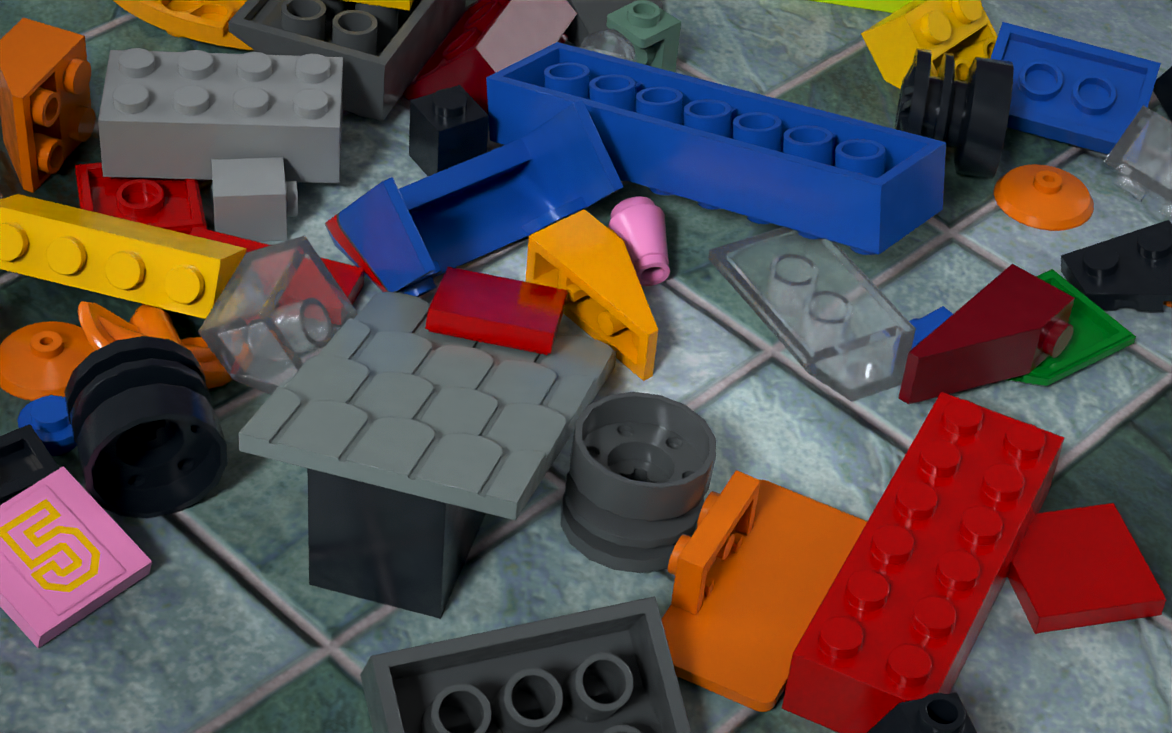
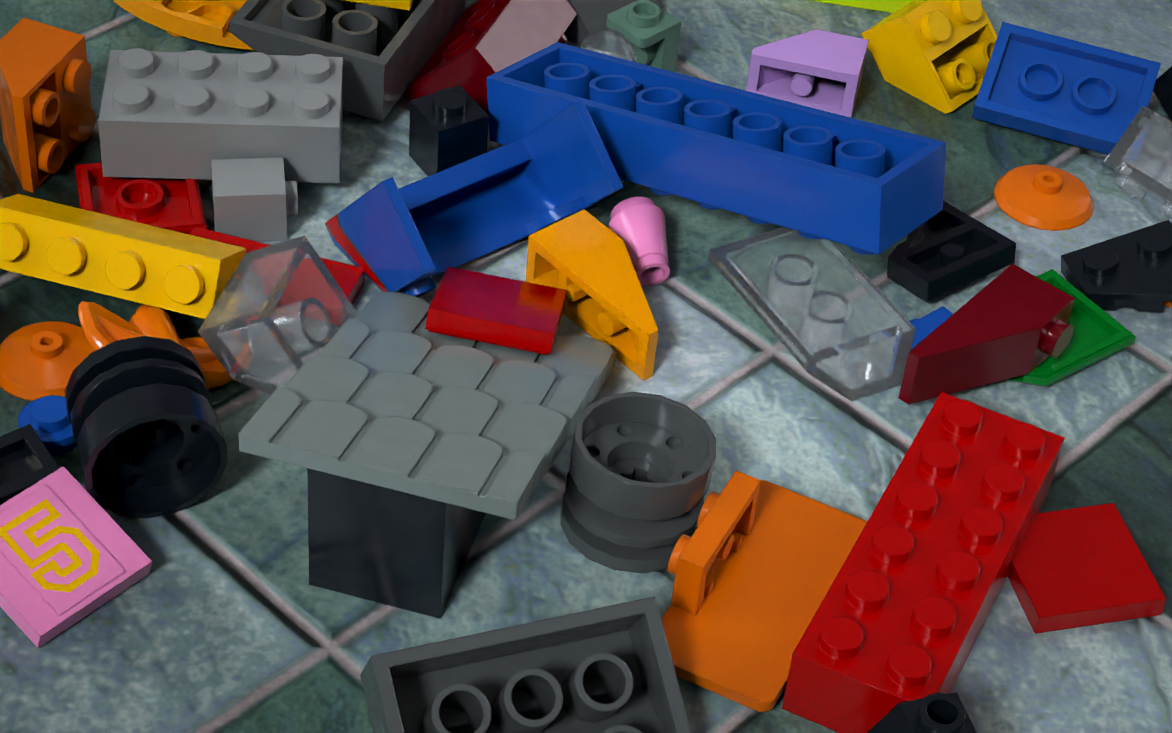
black wheel [895,48,1014,179] -> none
none -> lavender slope [746,29,869,118]
none -> black wing [887,201,1016,302]

